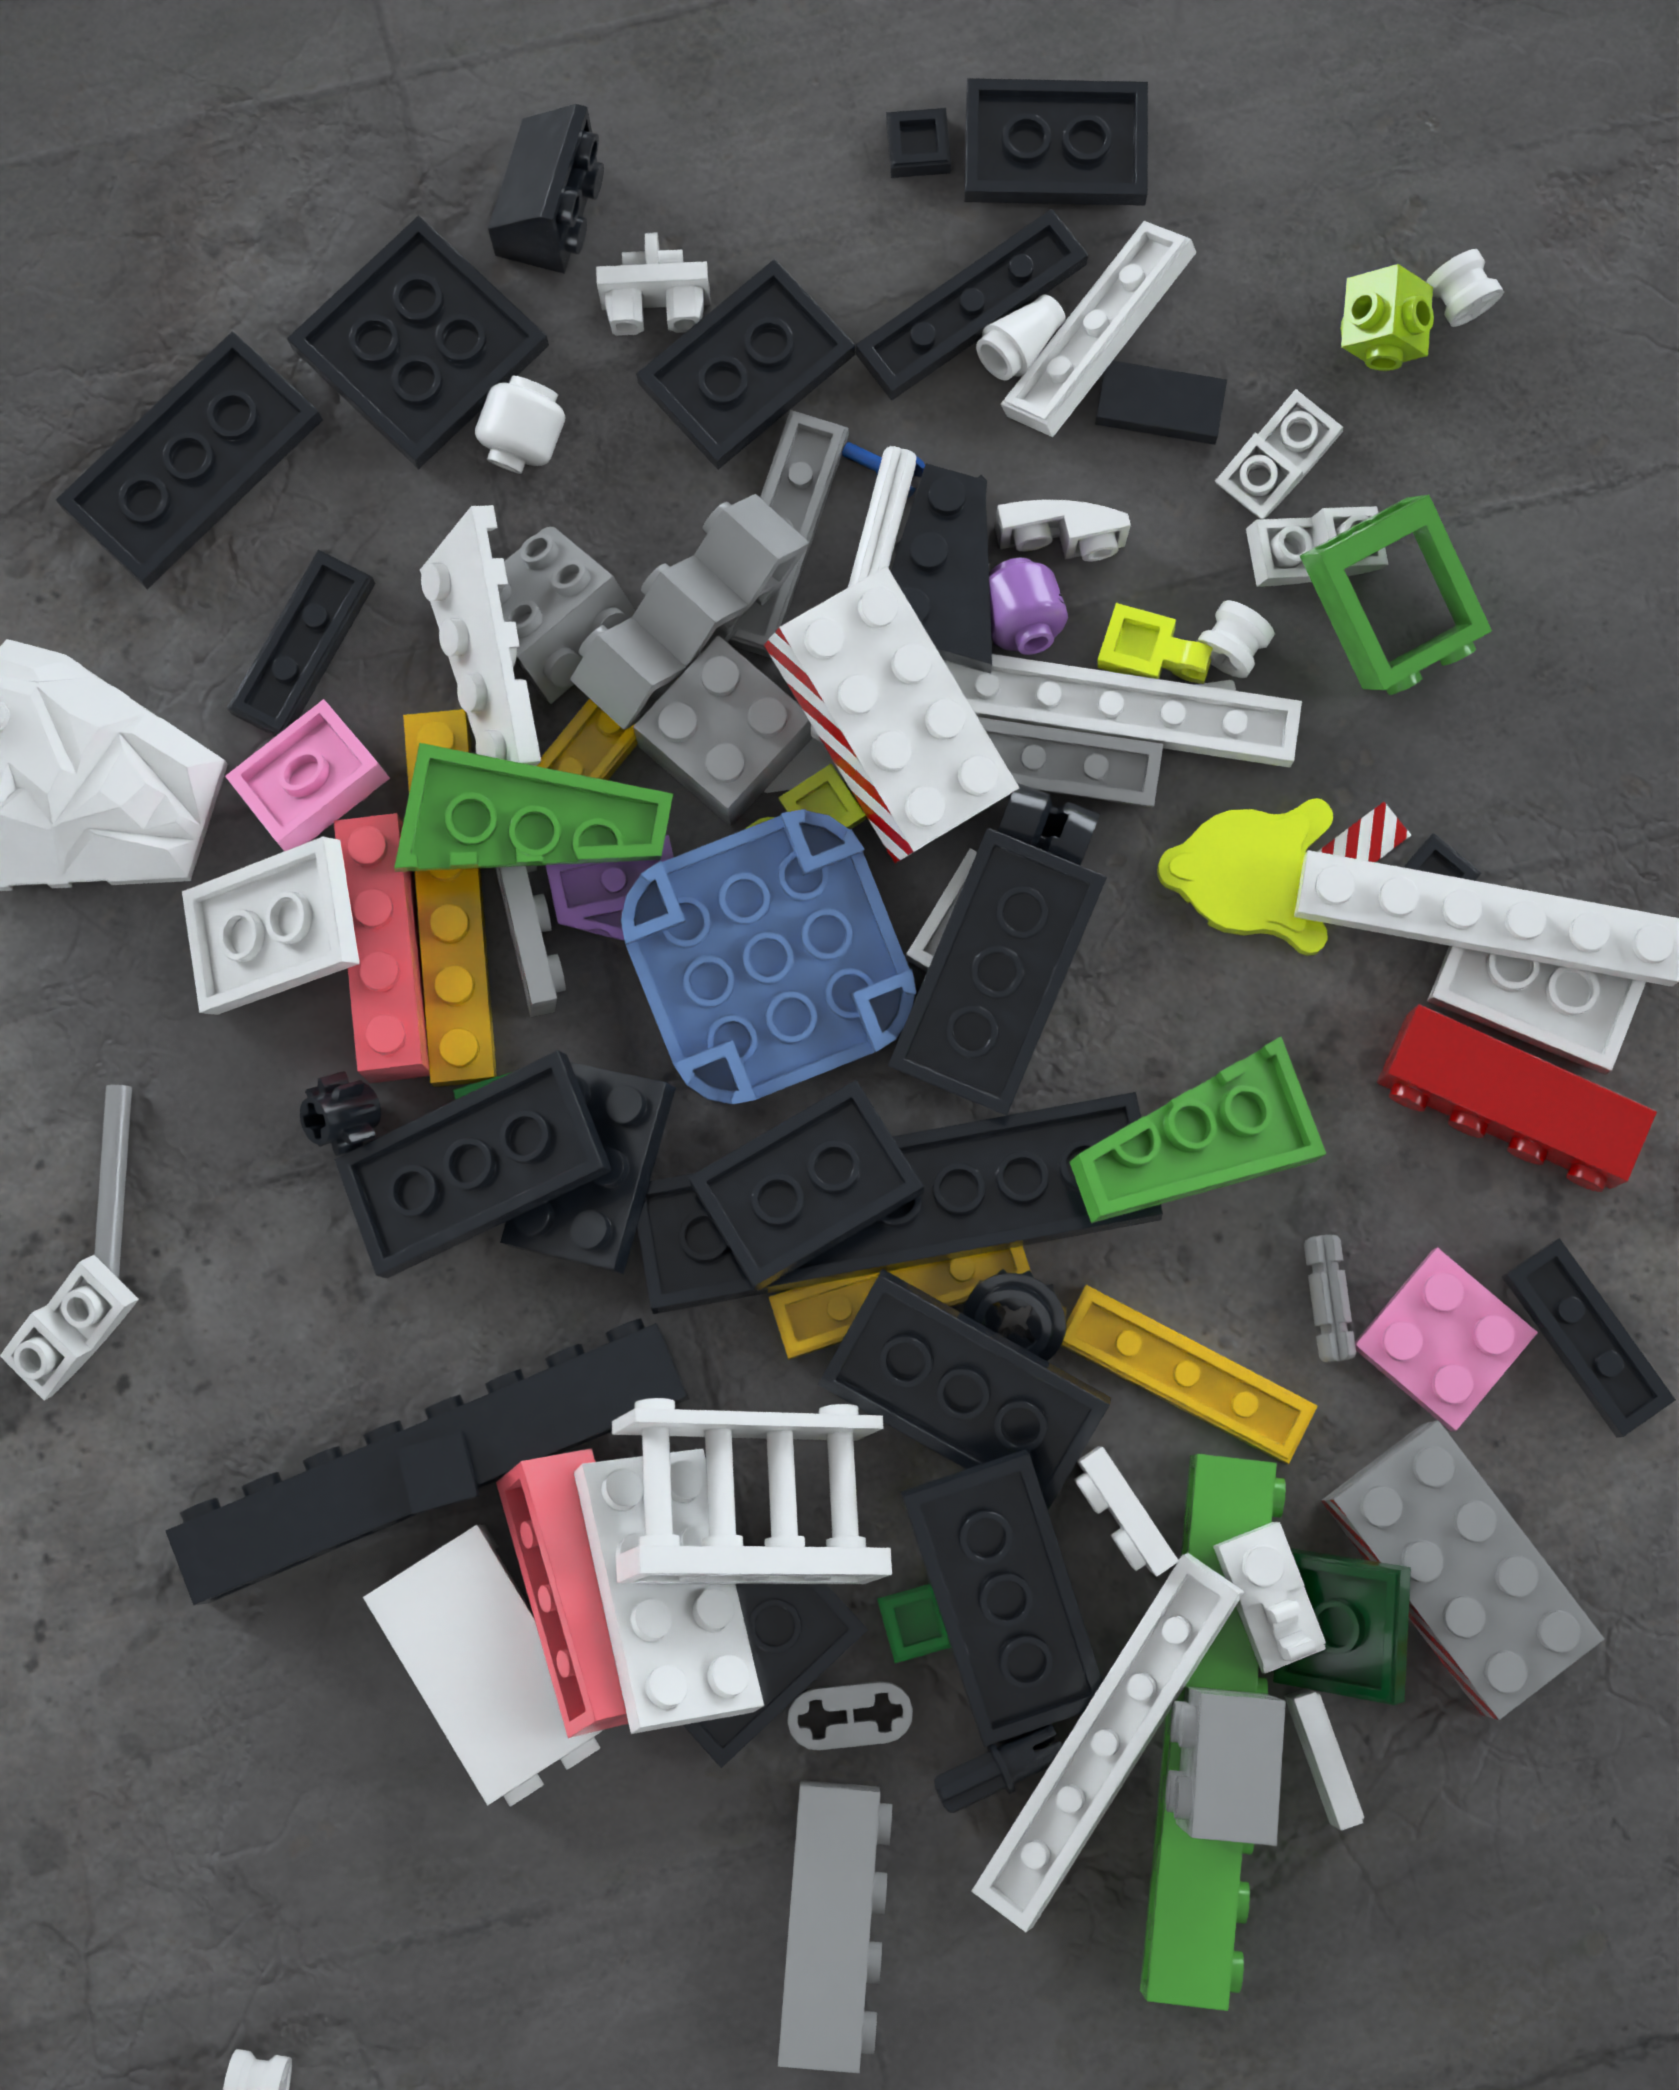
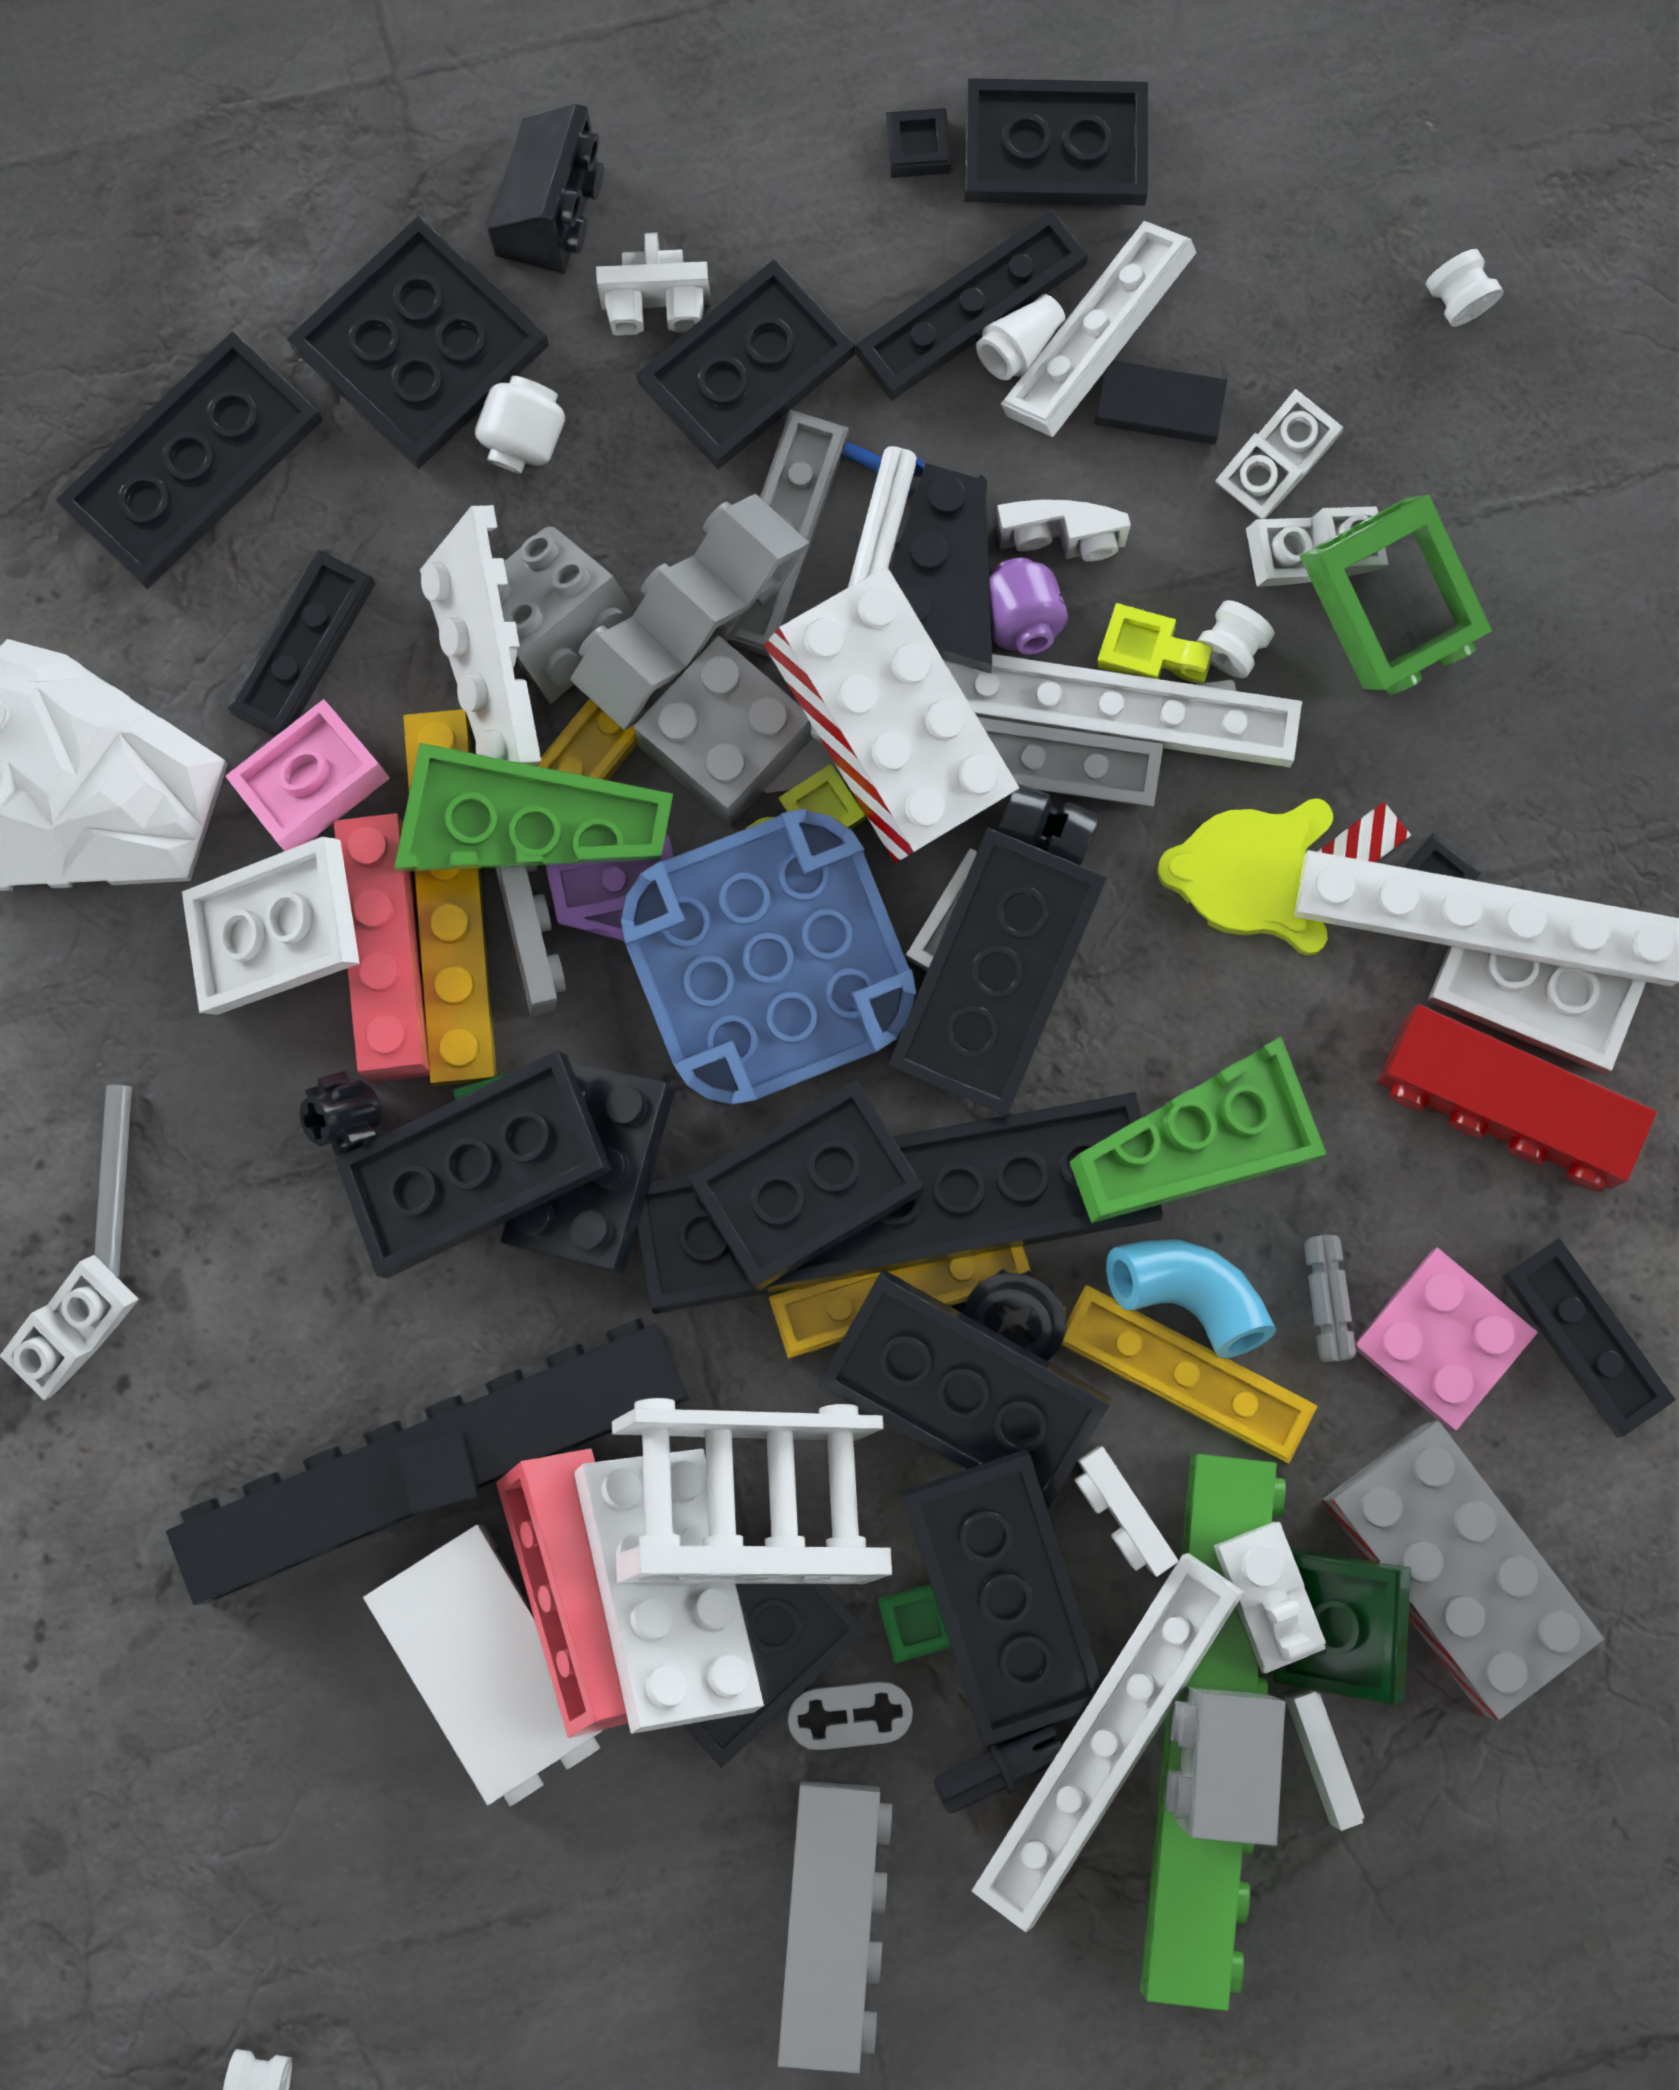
lime brick [1340,264,1434,371] -> none
none -> medium azure cylinder [1106,1239,1276,1358]

